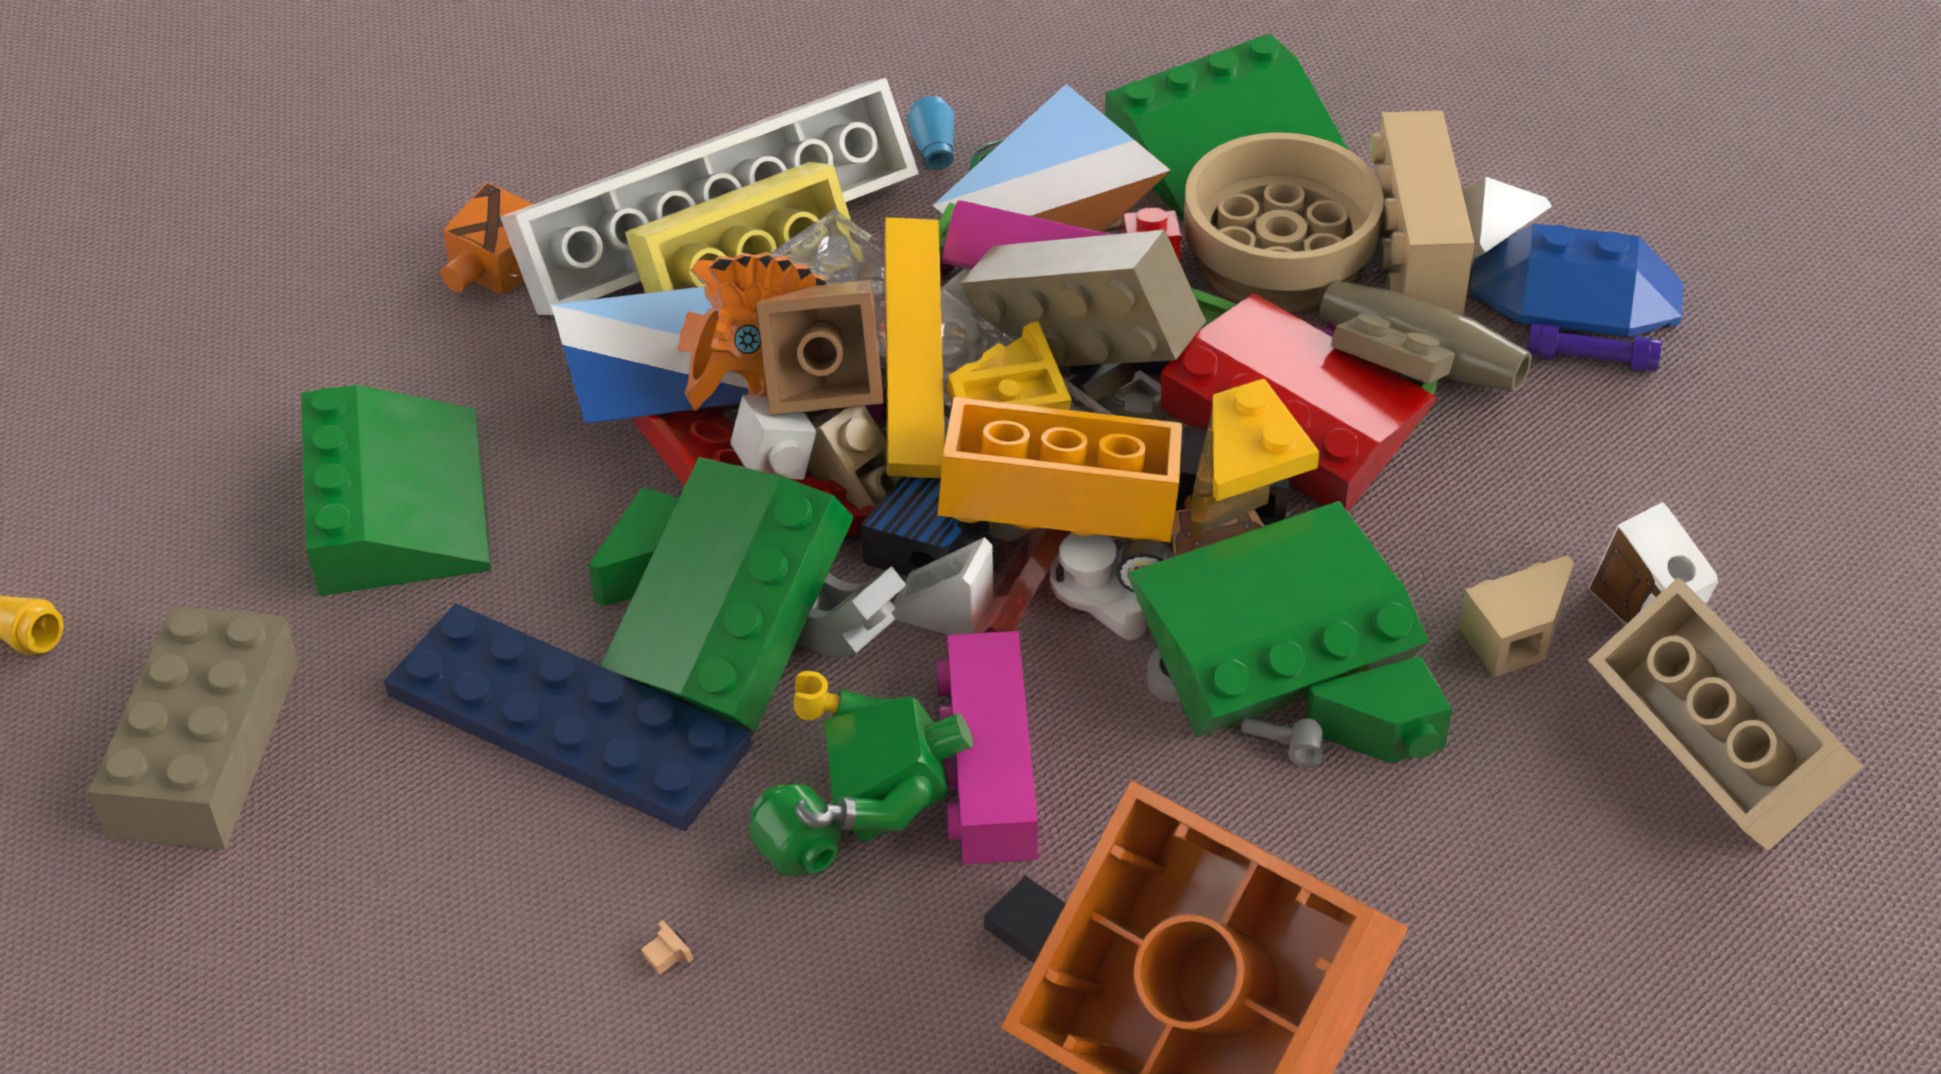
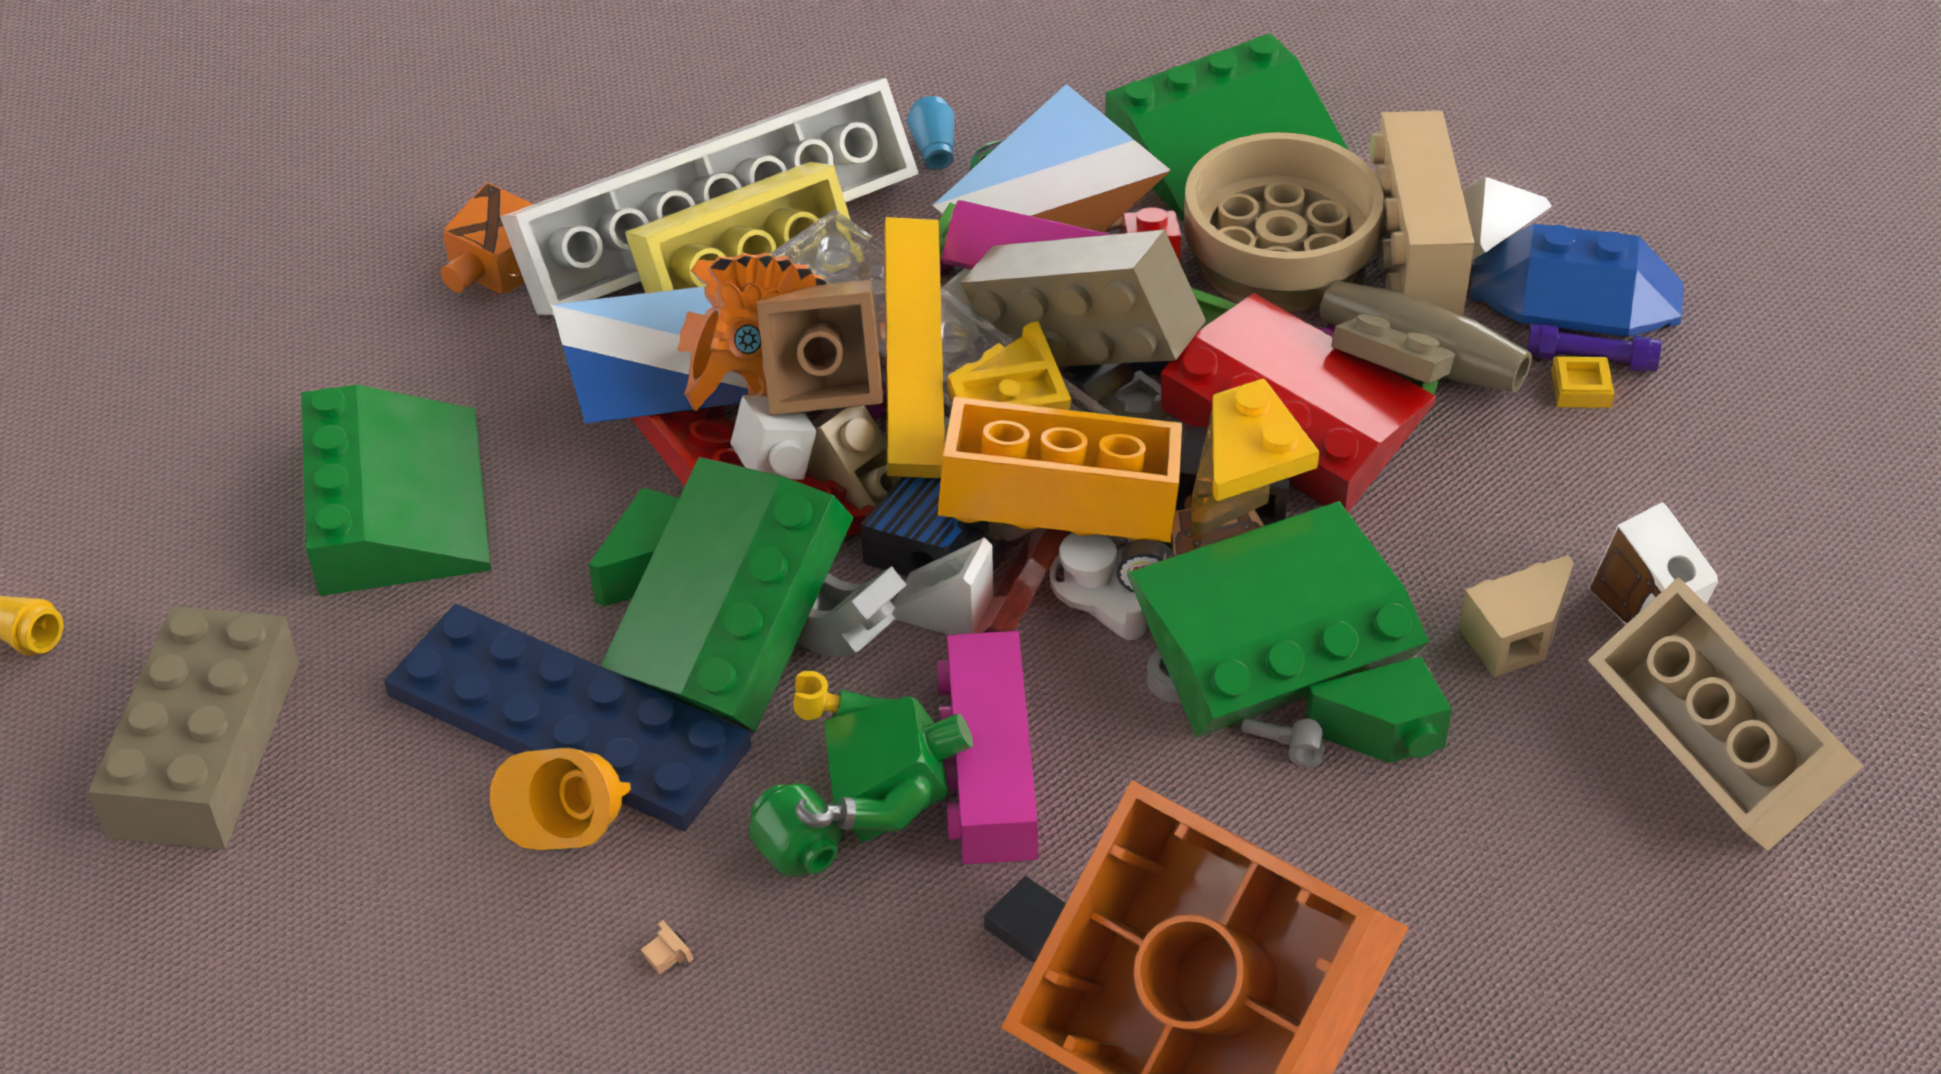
none -> light orange piece [490,748,631,850]
none -> yellow tile [1551,357,1614,408]

